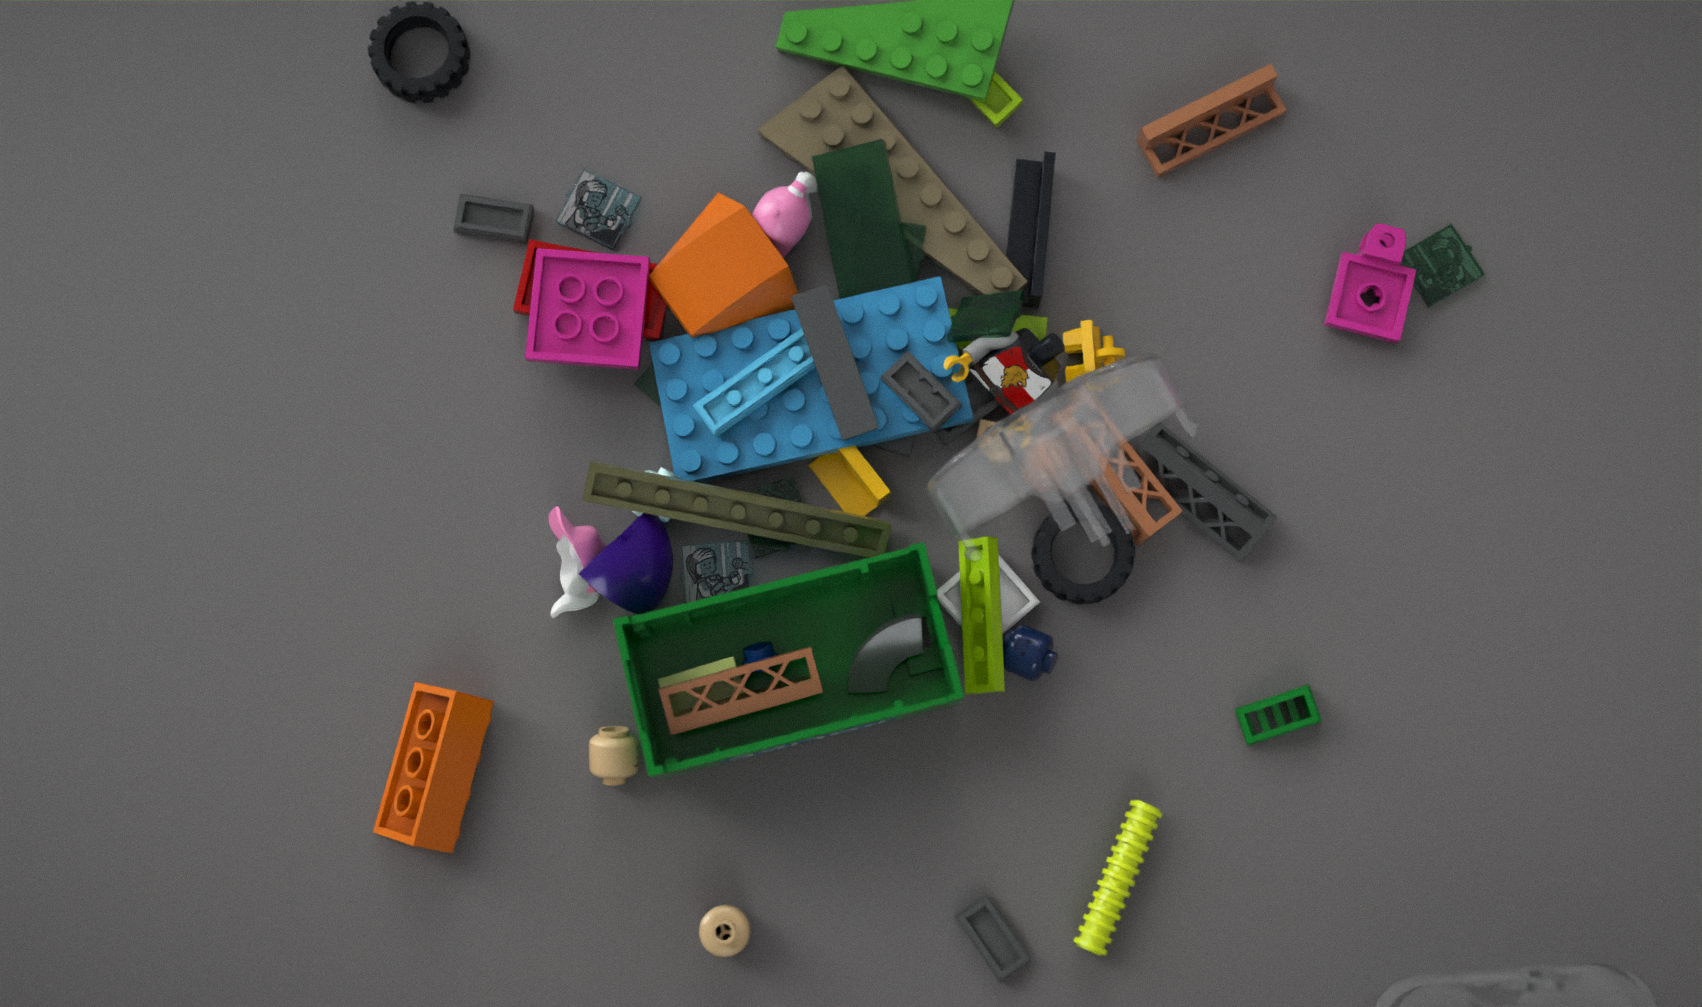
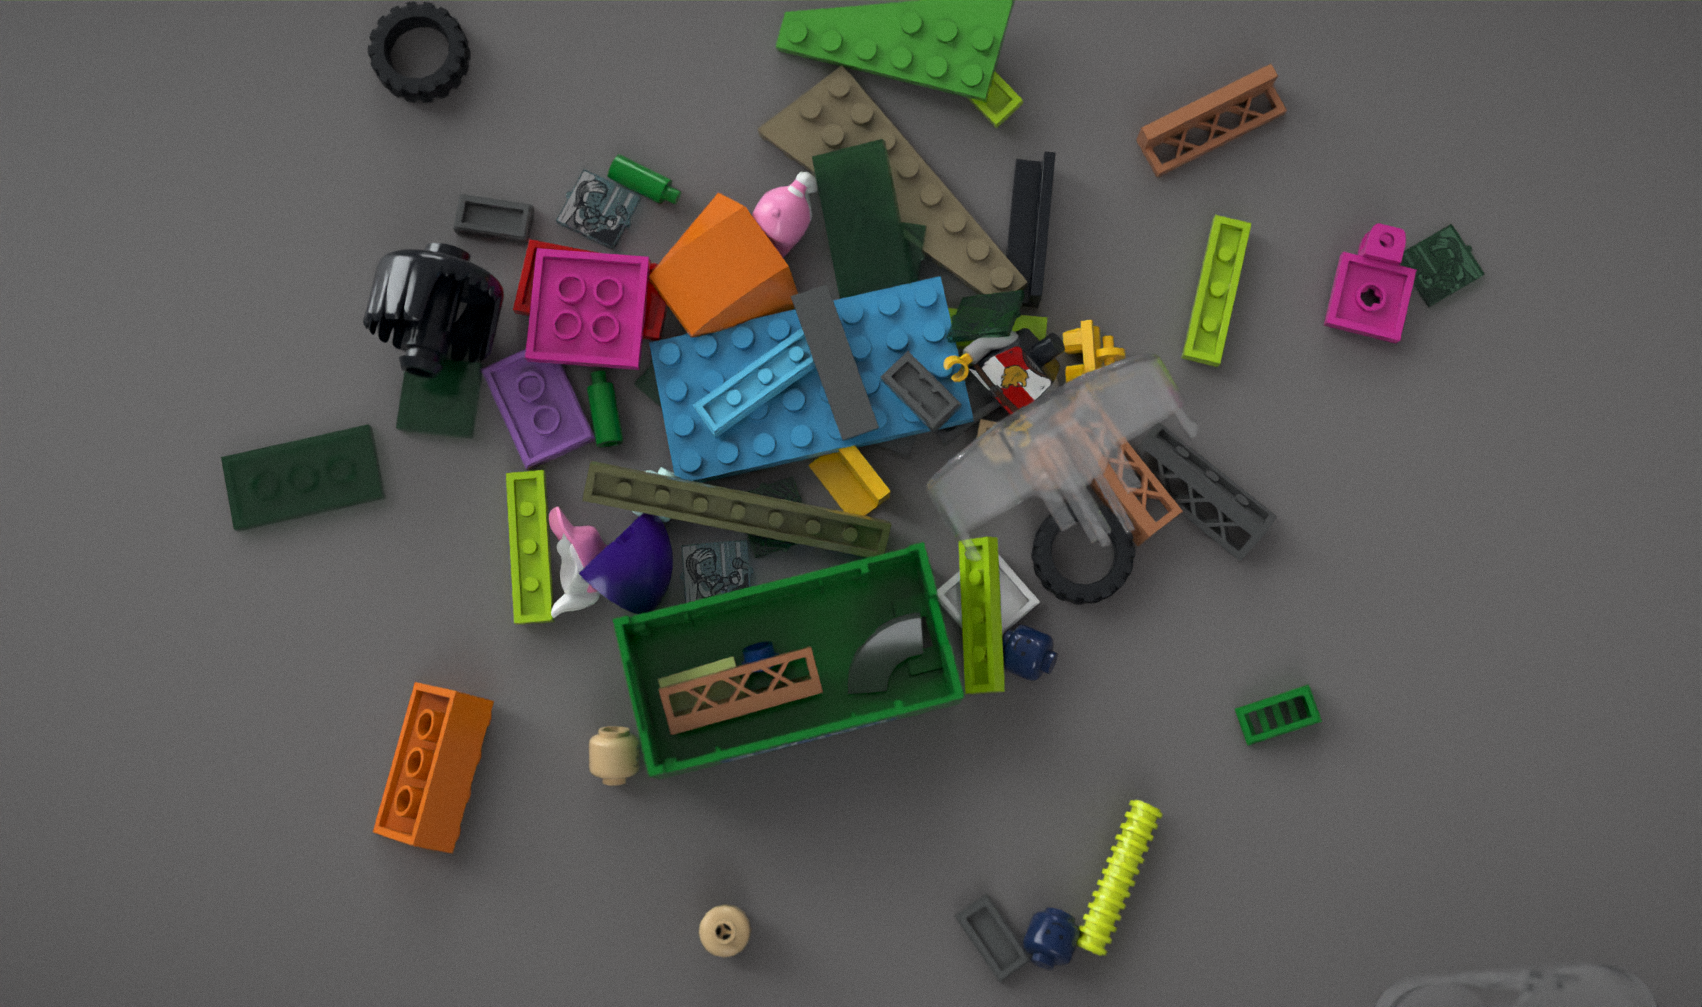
none -> clear green tile [221,424,386,532]
none -> black piece [363,243,504,379]
none -> clear green tile [396,359,483,439]
none -> medium lavender tile [481,349,595,471]
none -> lime plate [506,470,555,625]
none -> green cylinder [587,371,623,448]
none -> green cylinder [608,154,682,205]
none -> dark blue head [1023,907,1080,970]
none -> lime plate [1181,215,1252,367]

